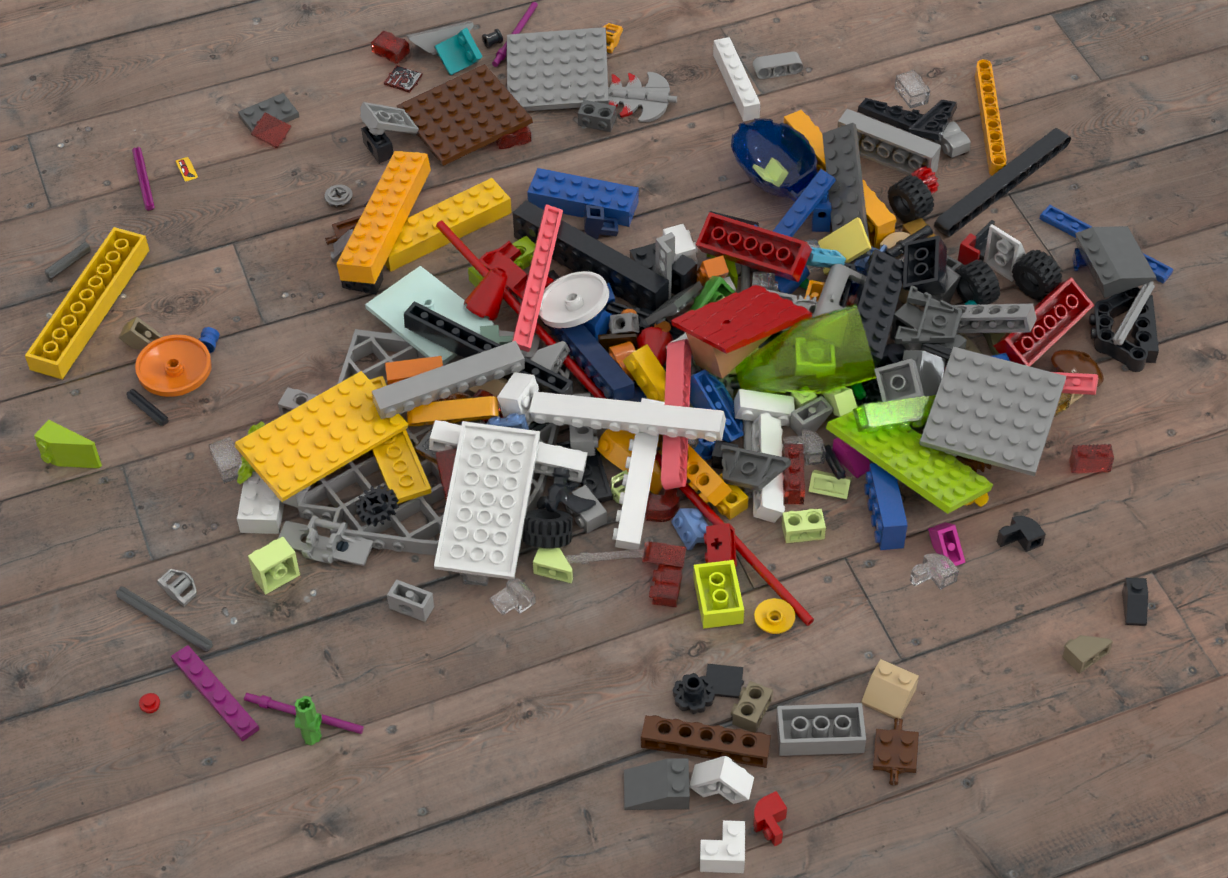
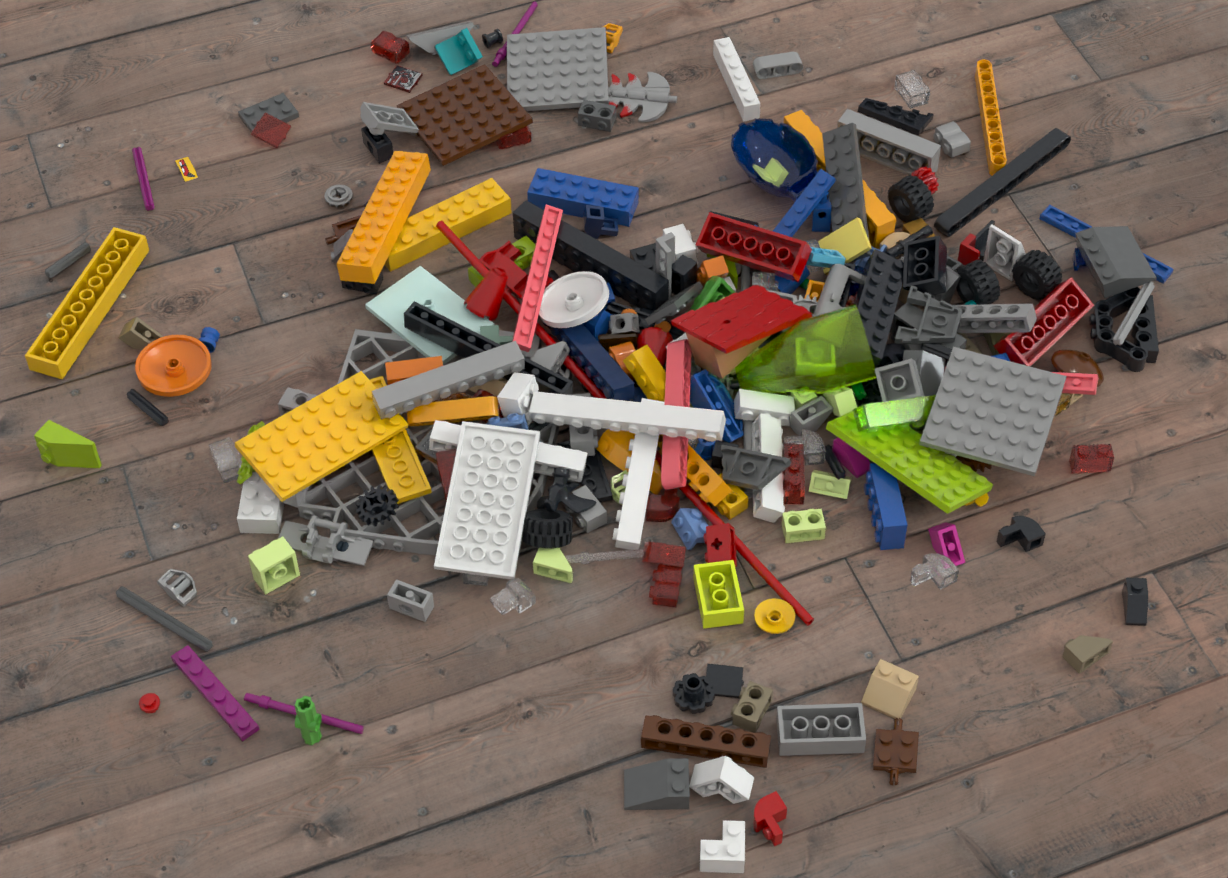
black wing [908,100,957,140] -> none

